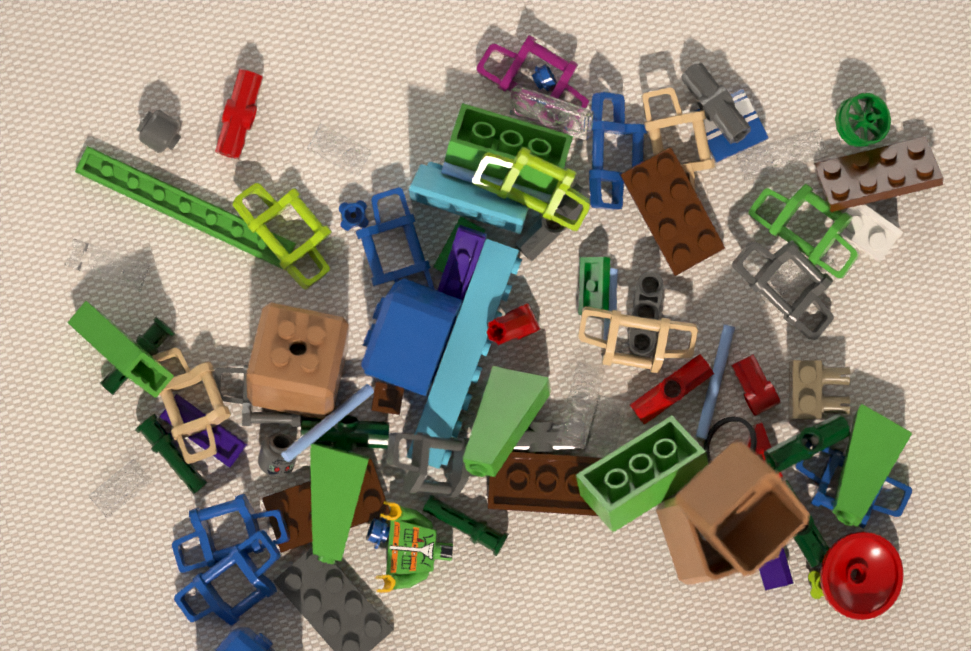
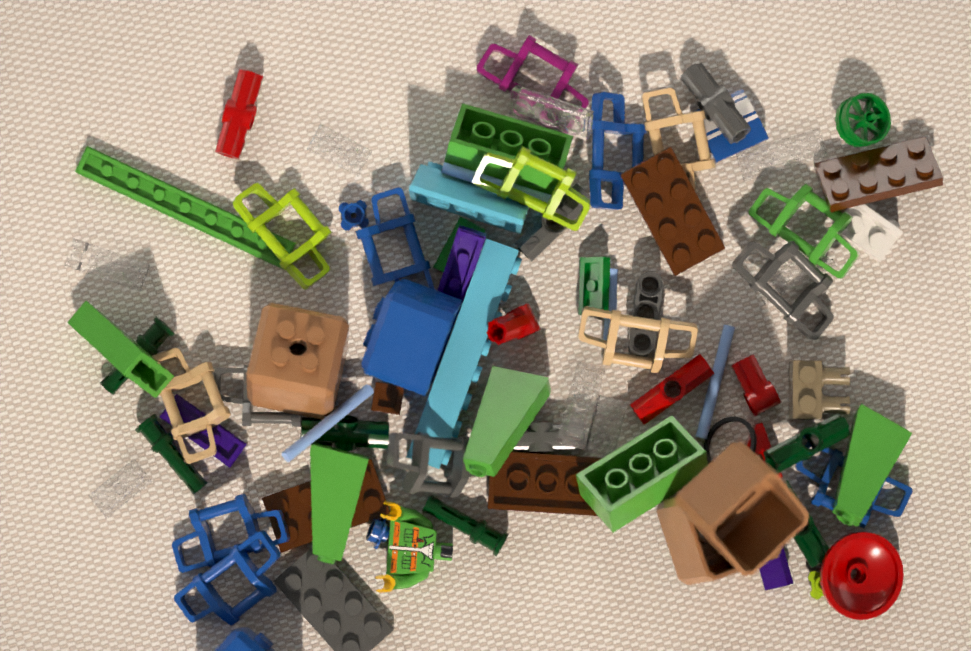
dark grey head [136,110,181,153] -> none
dark grey head [258,434,298,477] -> none
blue plate [532,64,557,91] -> none

